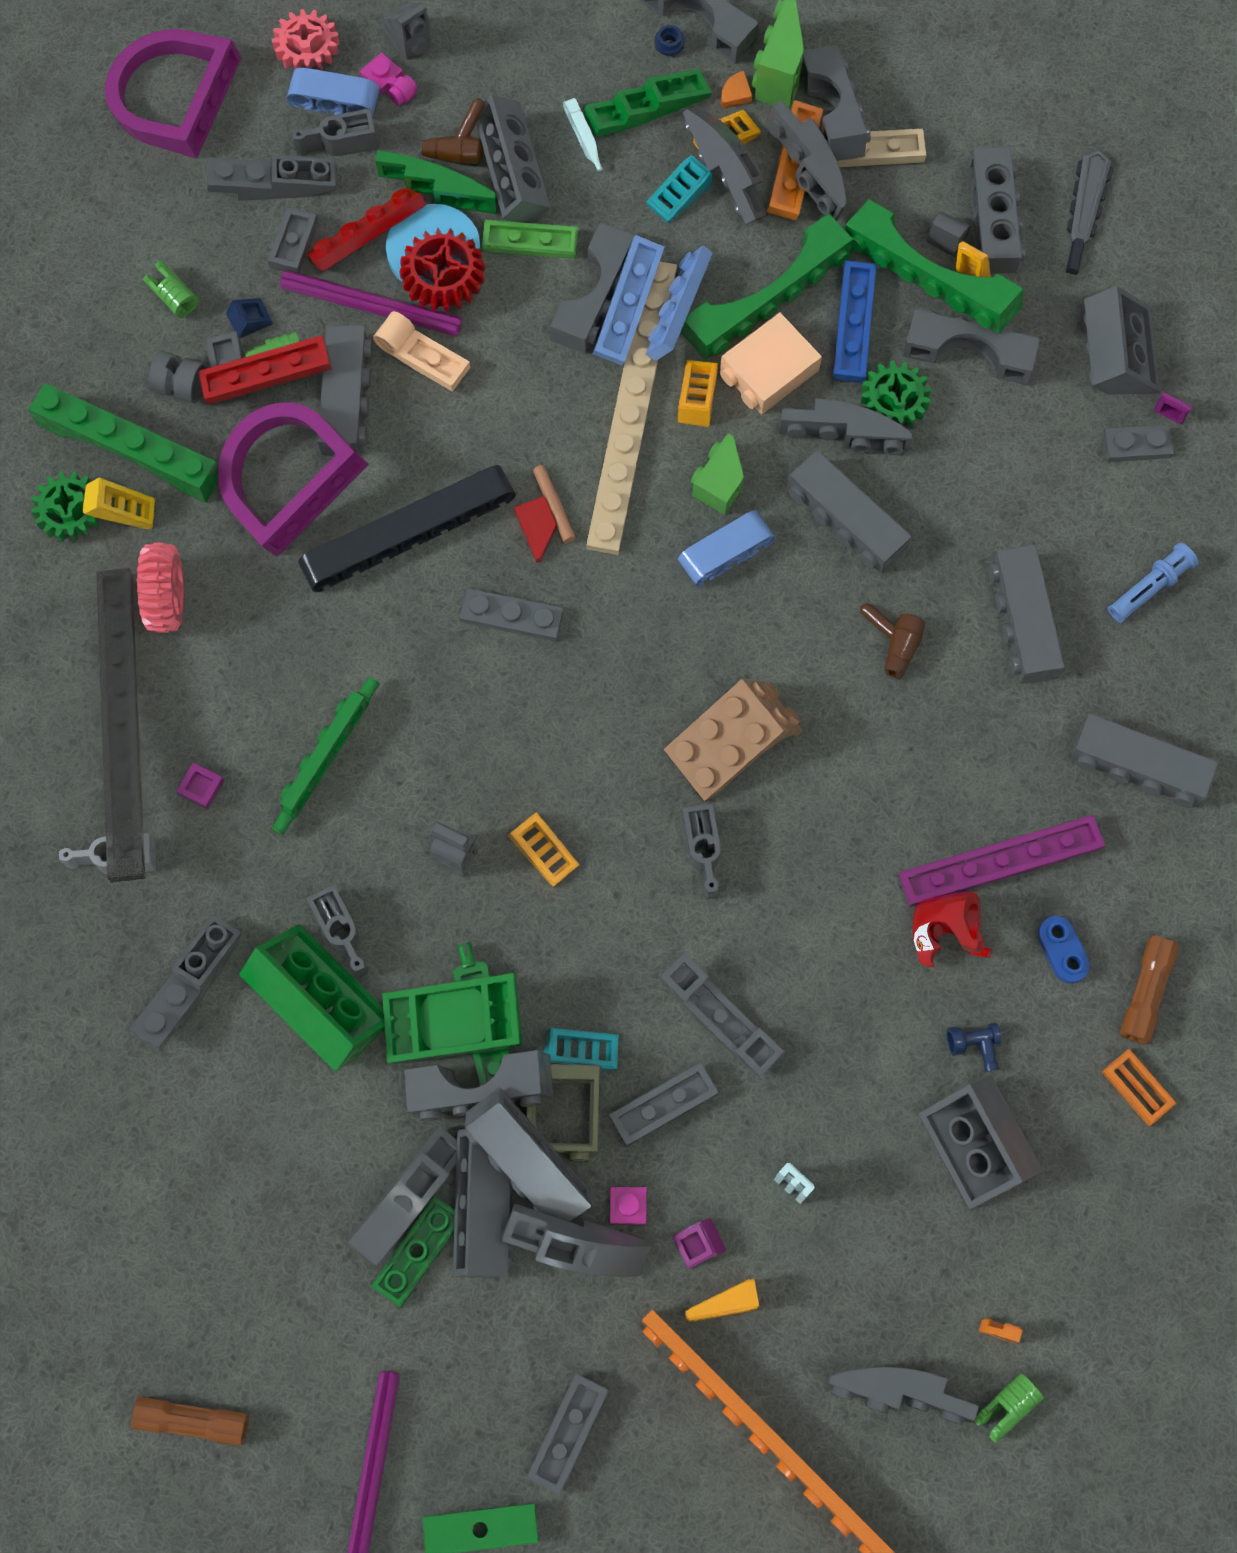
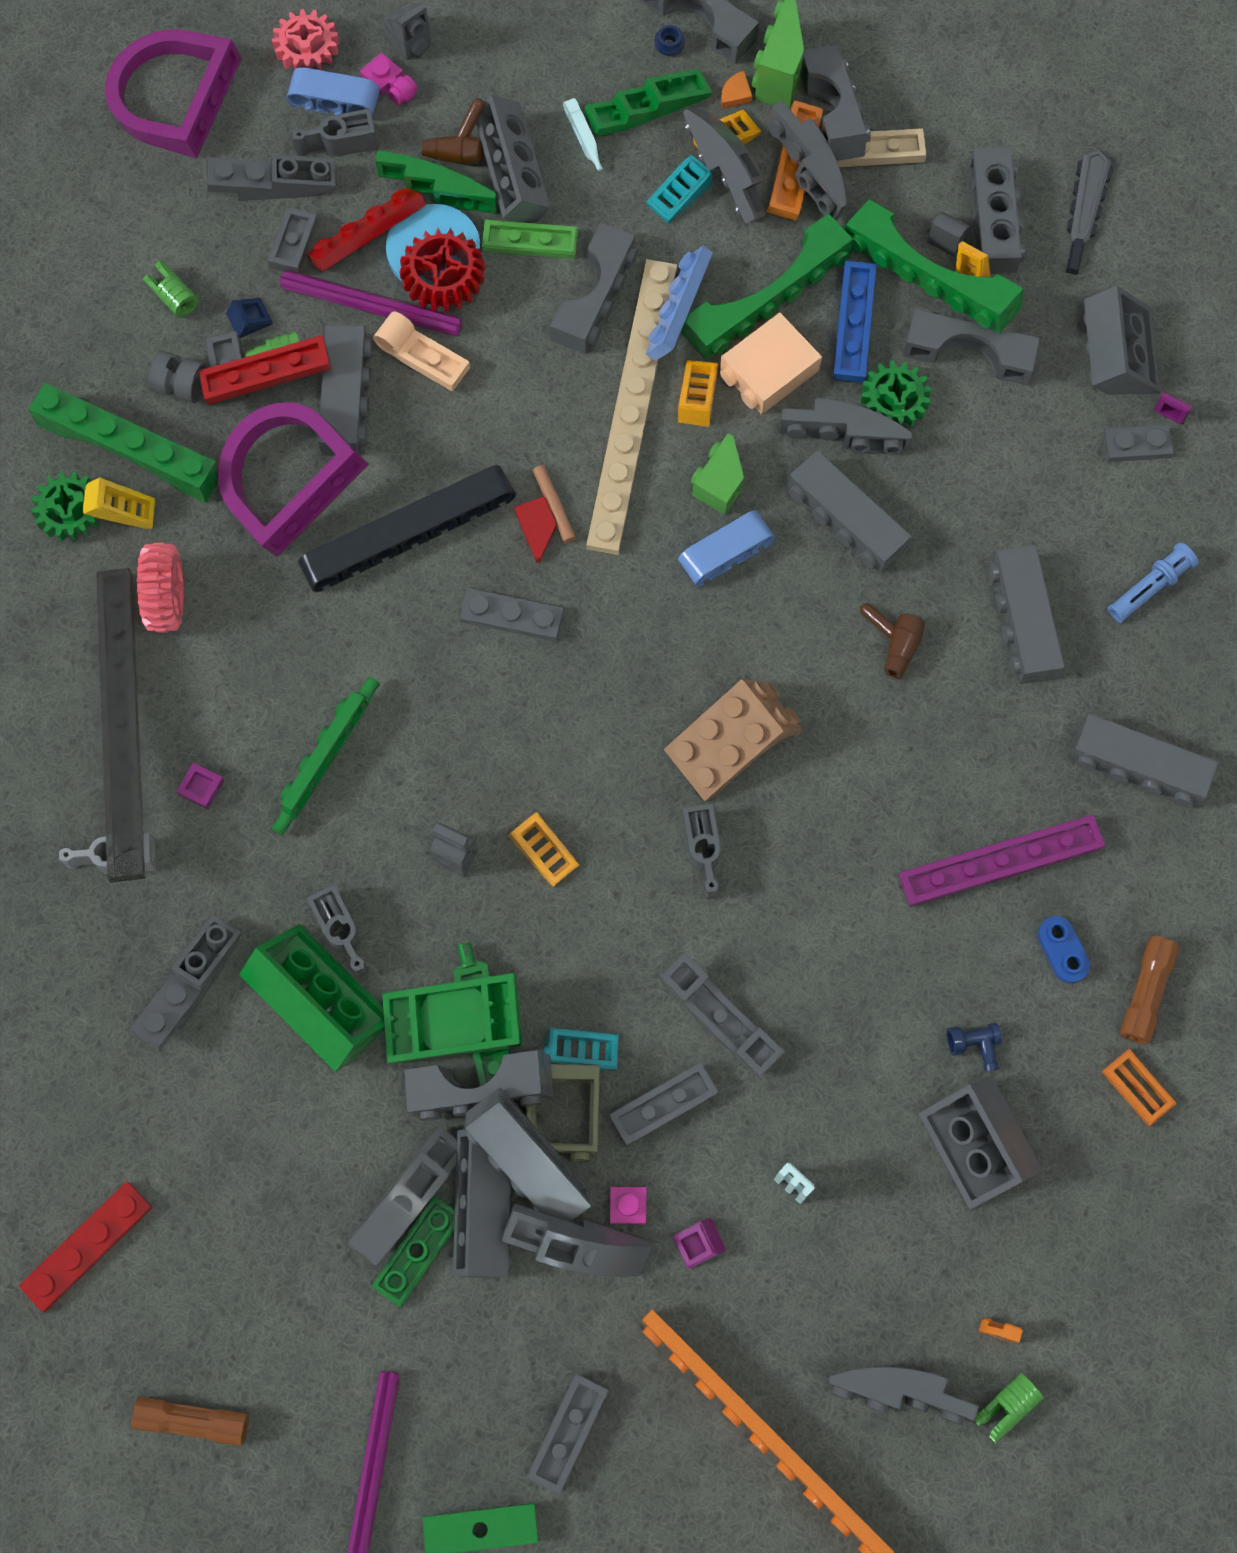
medium blue plate [593,235,665,366] -> none
light orange slope [685,1278,759,1322] -> none
red piece [912,892,993,967] -> none
none -> red plate [18,1181,153,1313]

